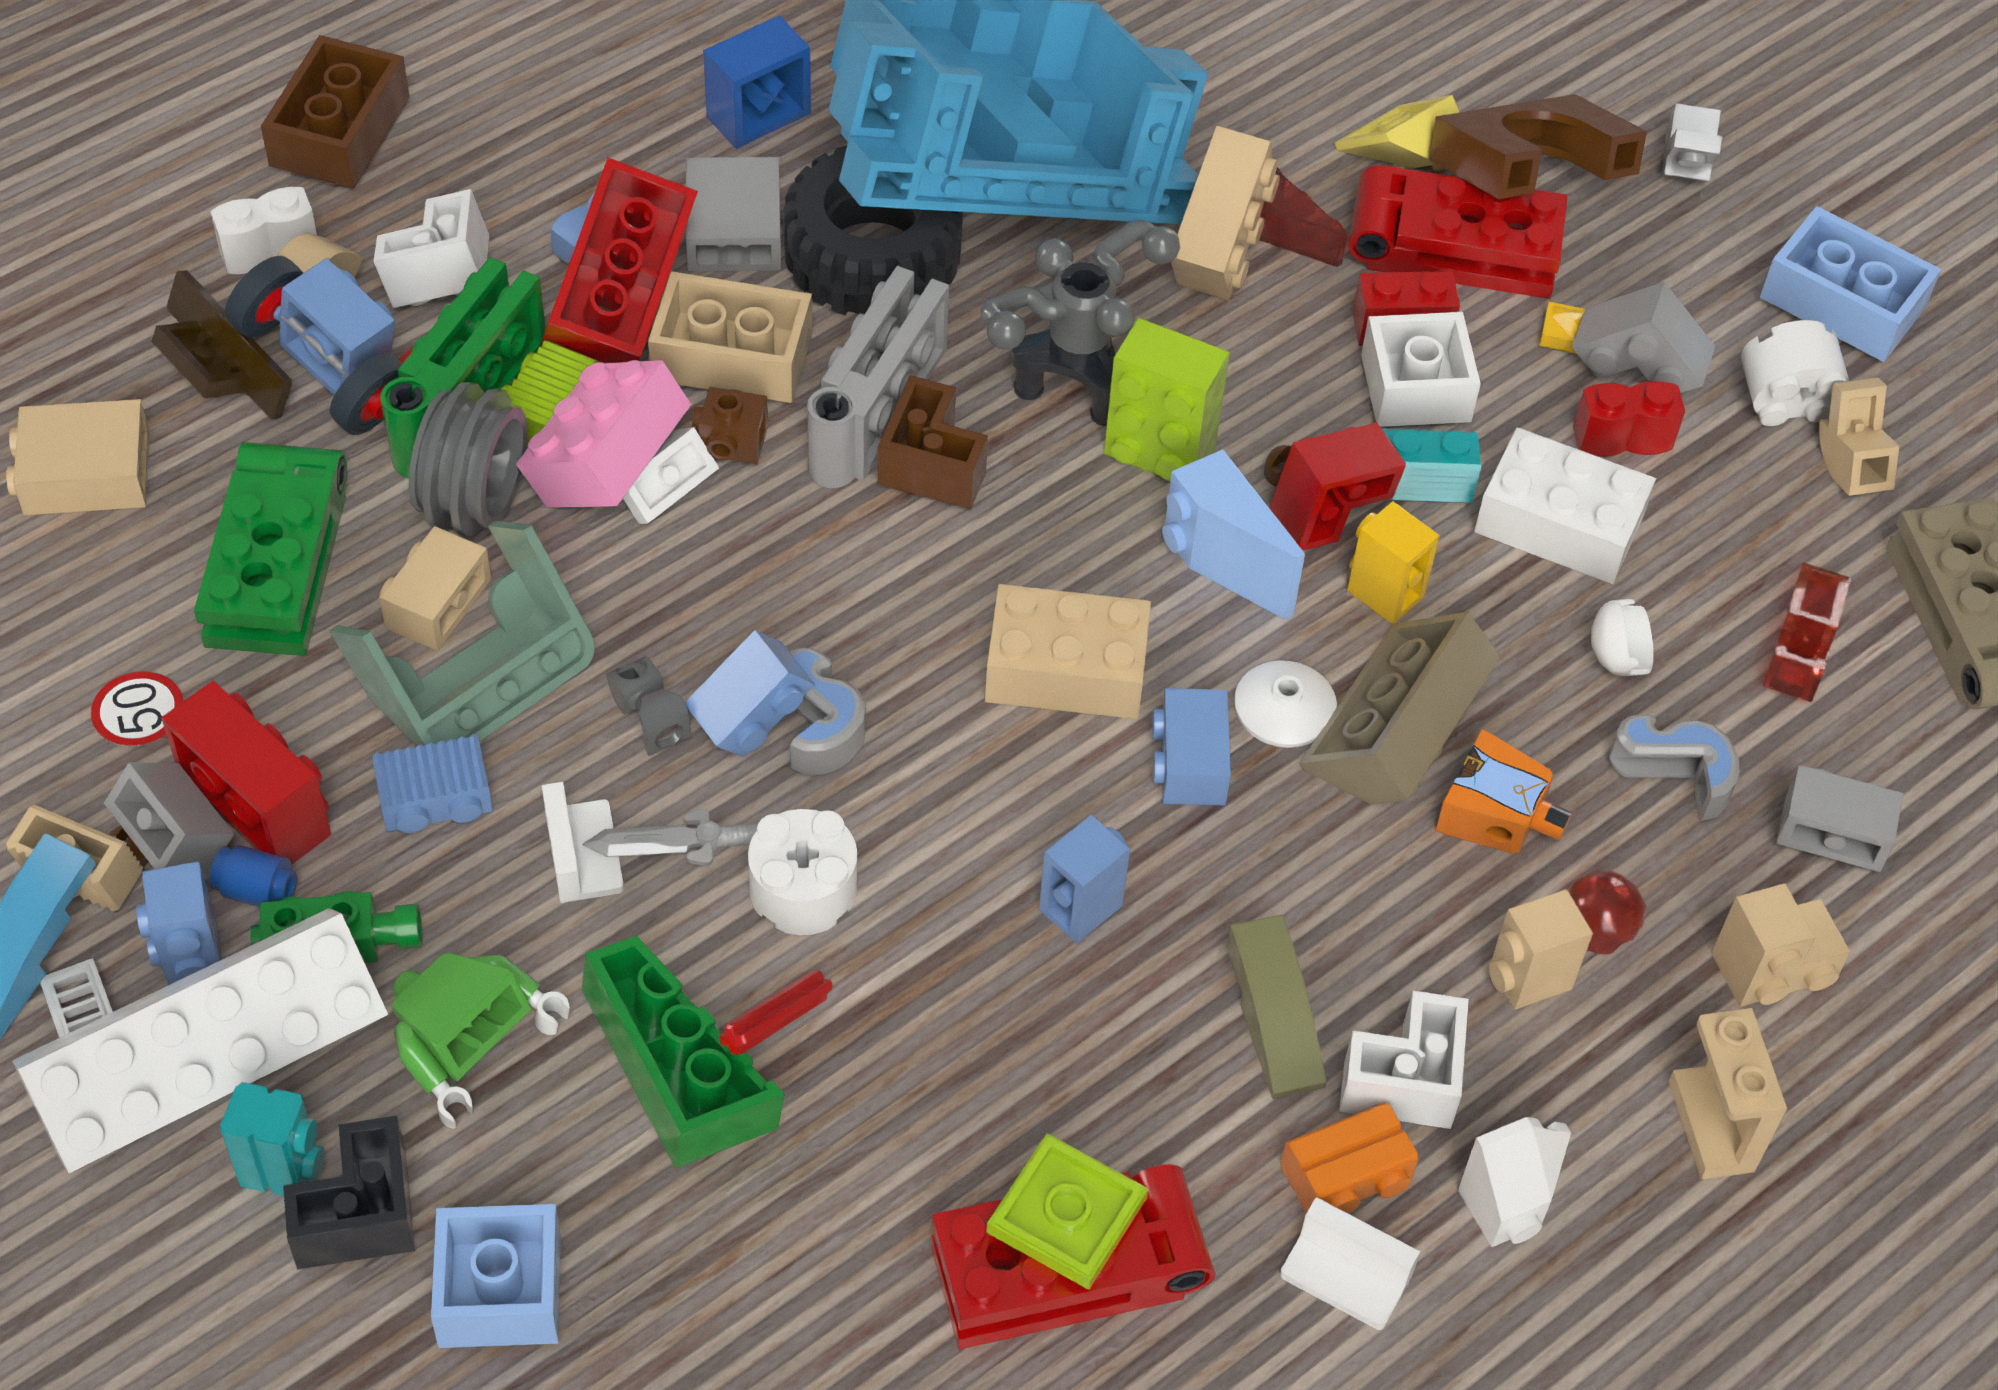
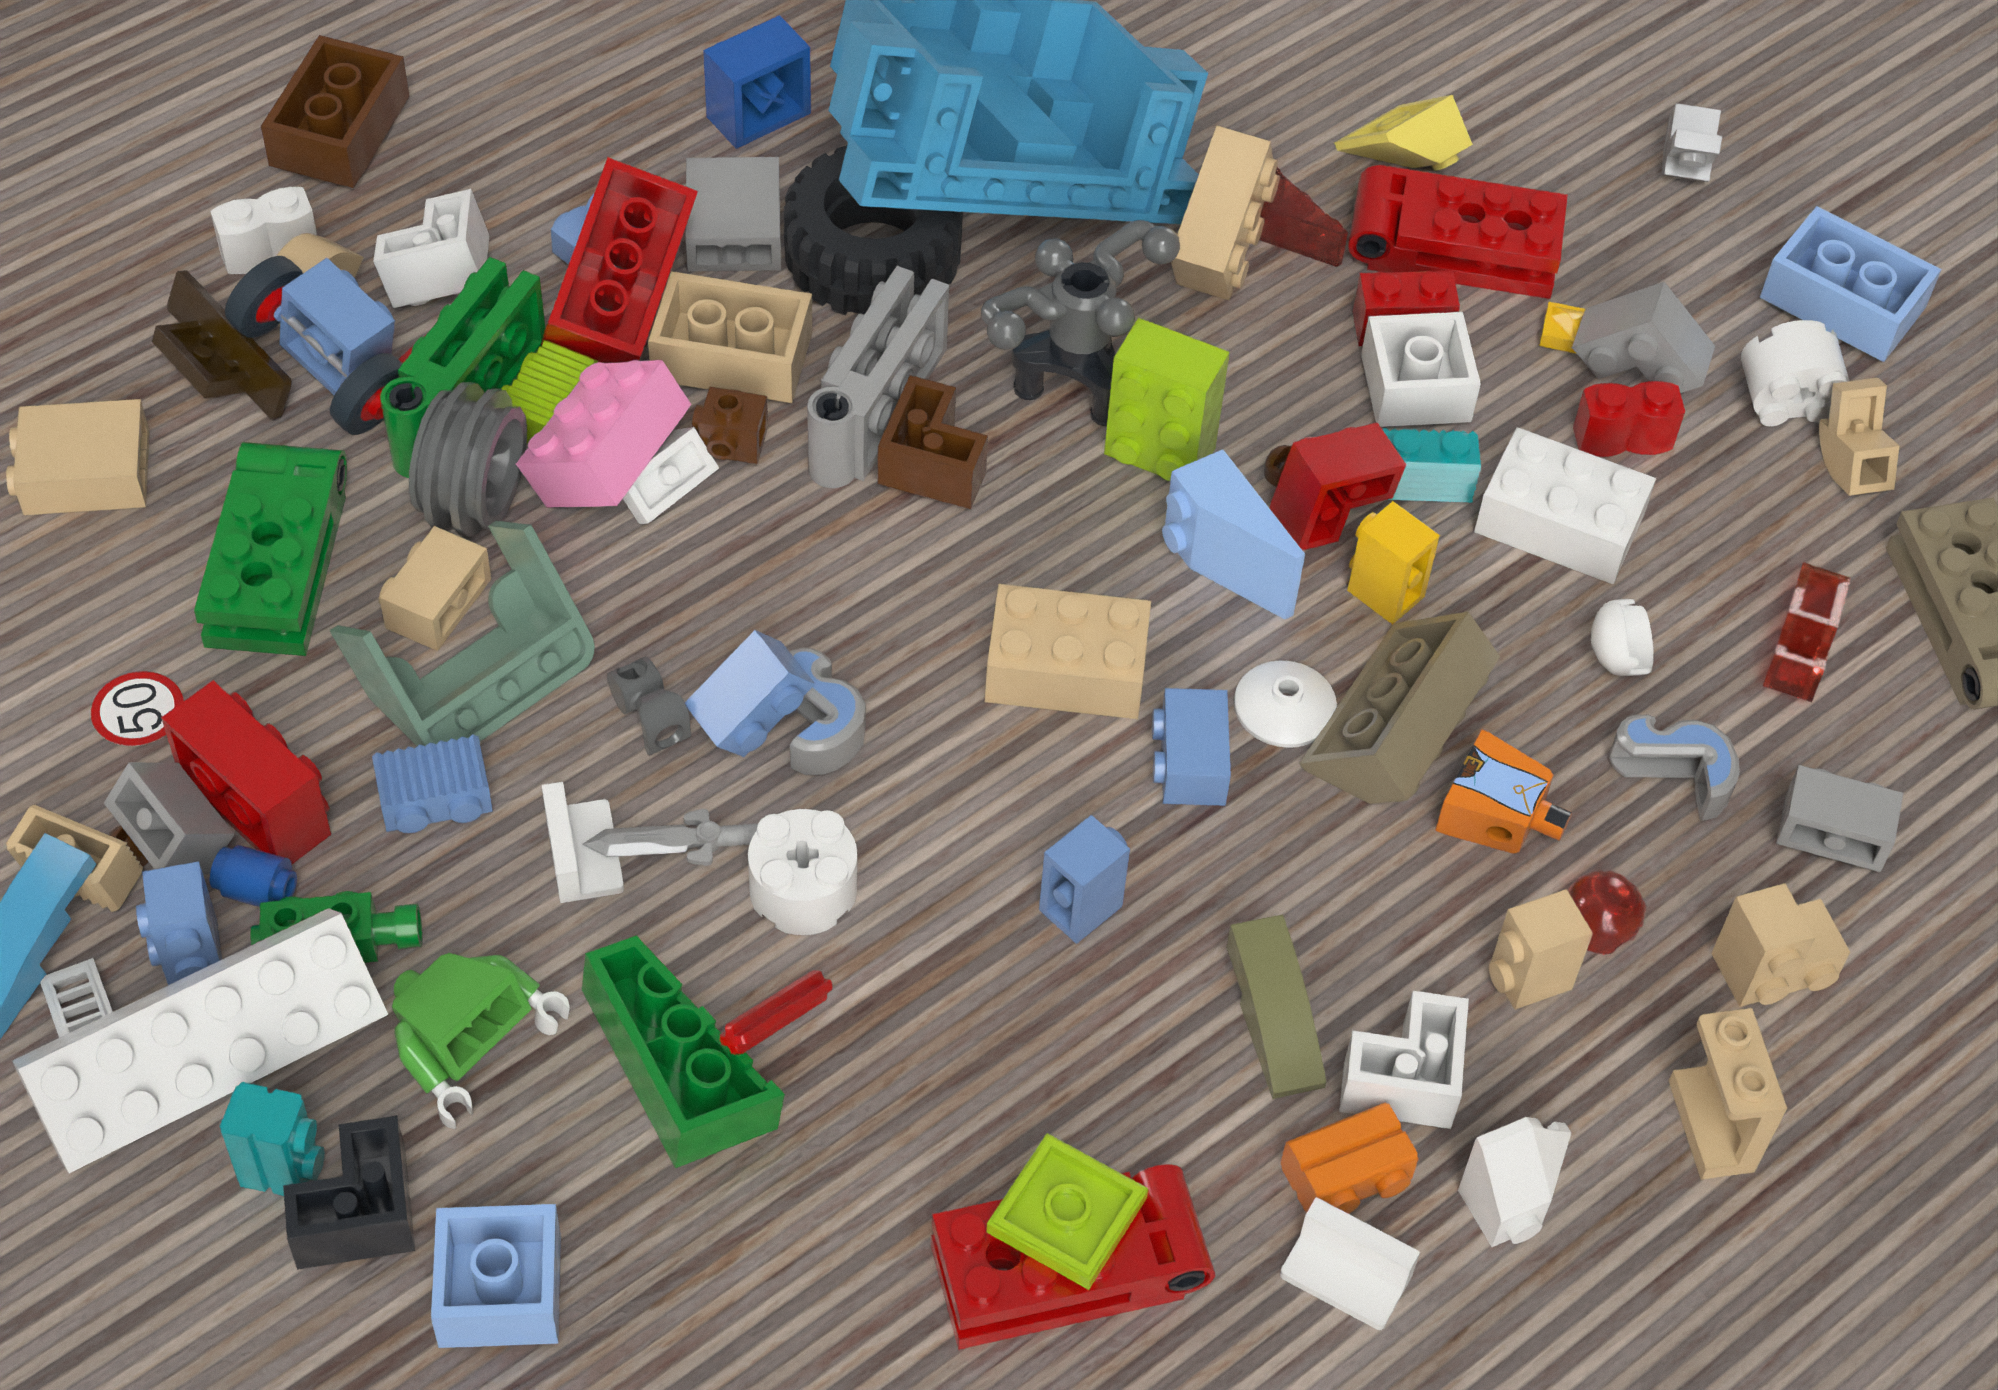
reddish brown arch [1429,94,1647,199] -> none

